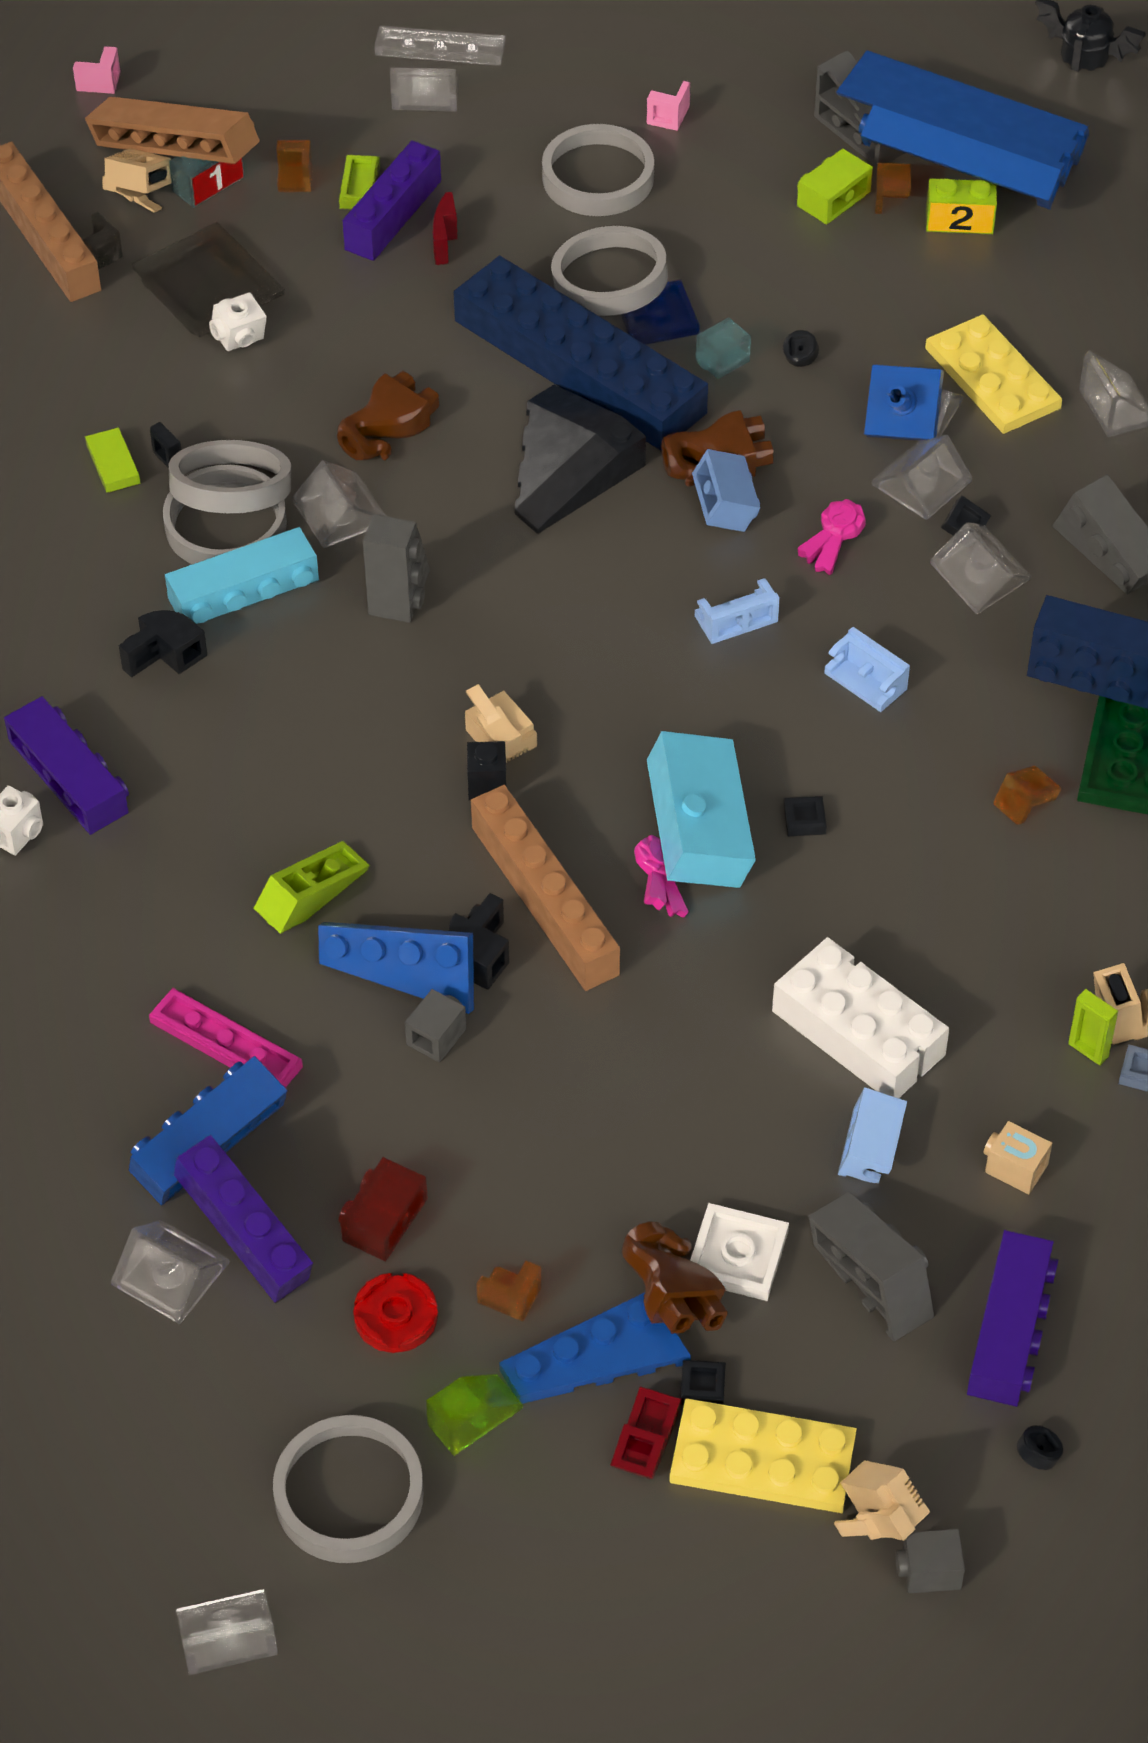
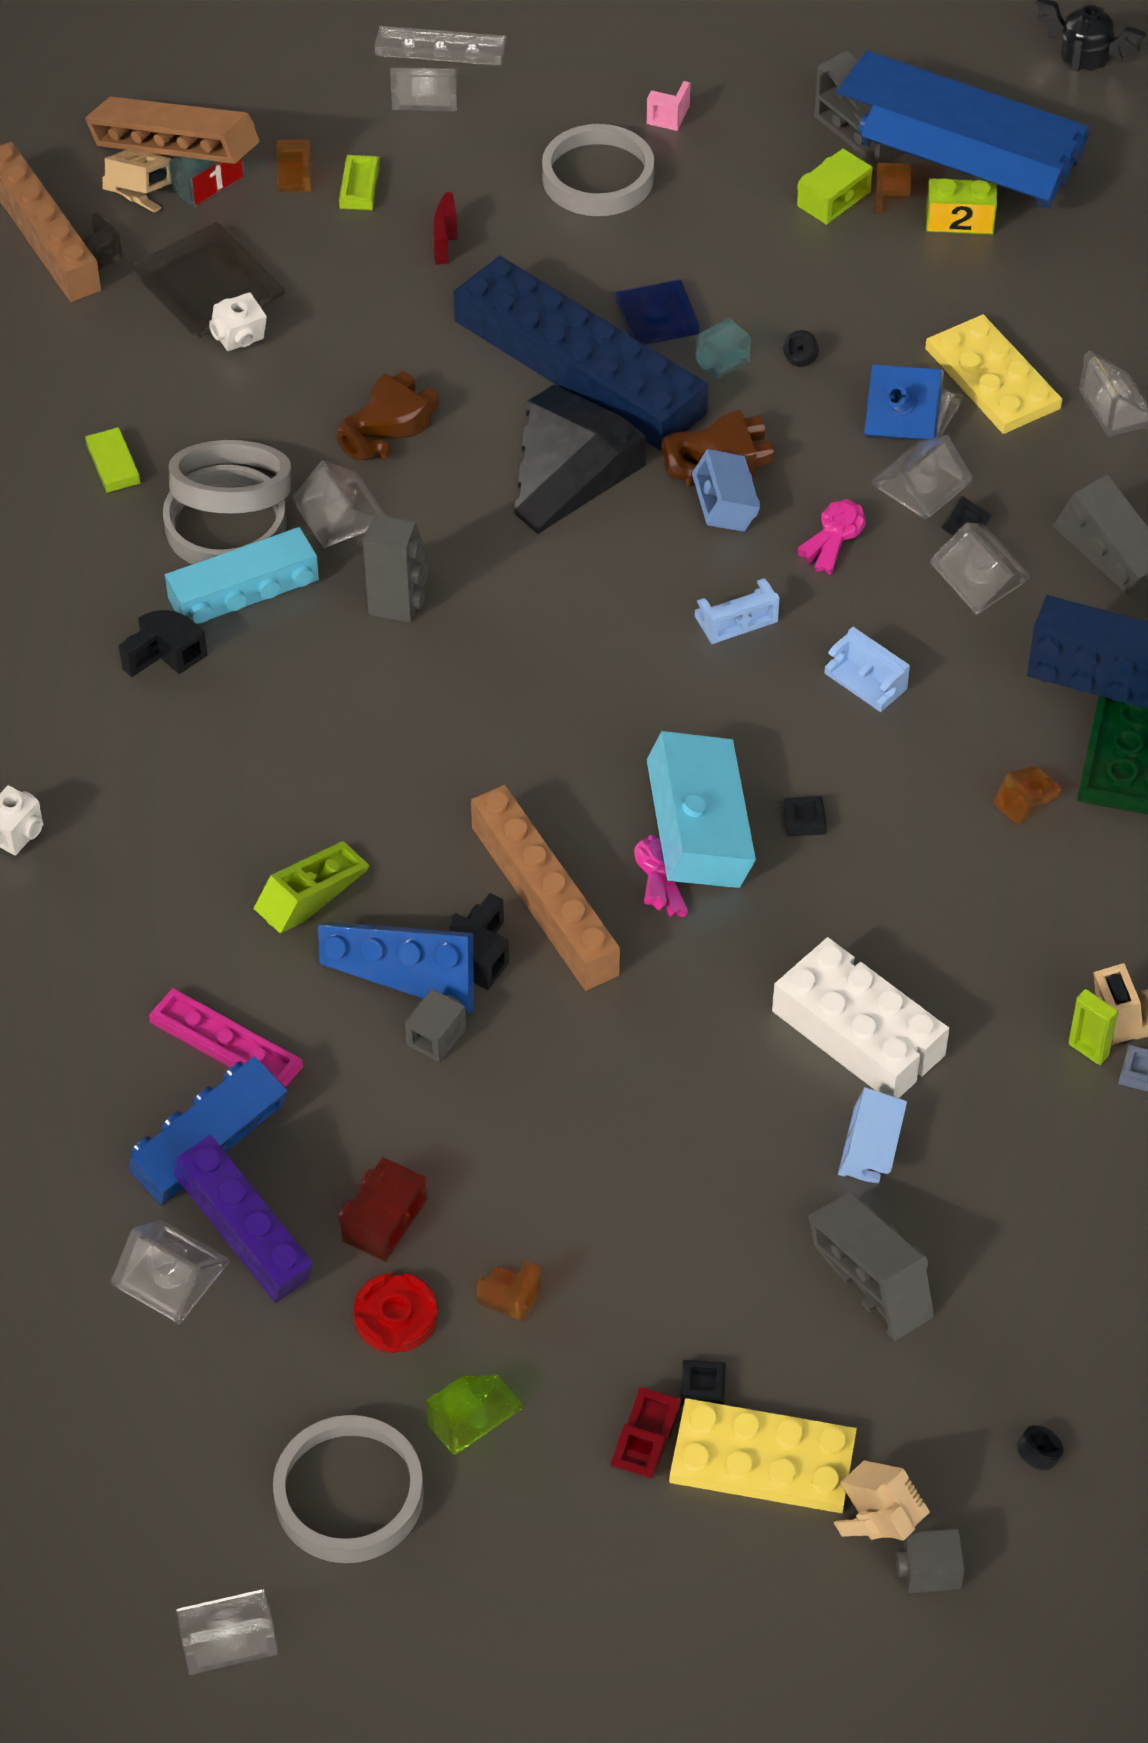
dark purple brick [4,696,129,835] -> none
bright pink panel [73,46,121,94] -> none
black tile [150,422,181,468] -> none
dark purple brick [343,140,441,261] -> none
tan piece [465,684,537,763] -> none
black brick [467,741,506,800] -> none
blue wing [499,1292,691,1404] -> none
light grey piece [551,226,668,316] -> none
reddish brown hips [622,1221,728,1334] -> none
white tile [690,1203,789,1301] -> none
dark purple brick [967,1230,1059,1407] -> none
tan brick [983,1121,1052,1195] -> none

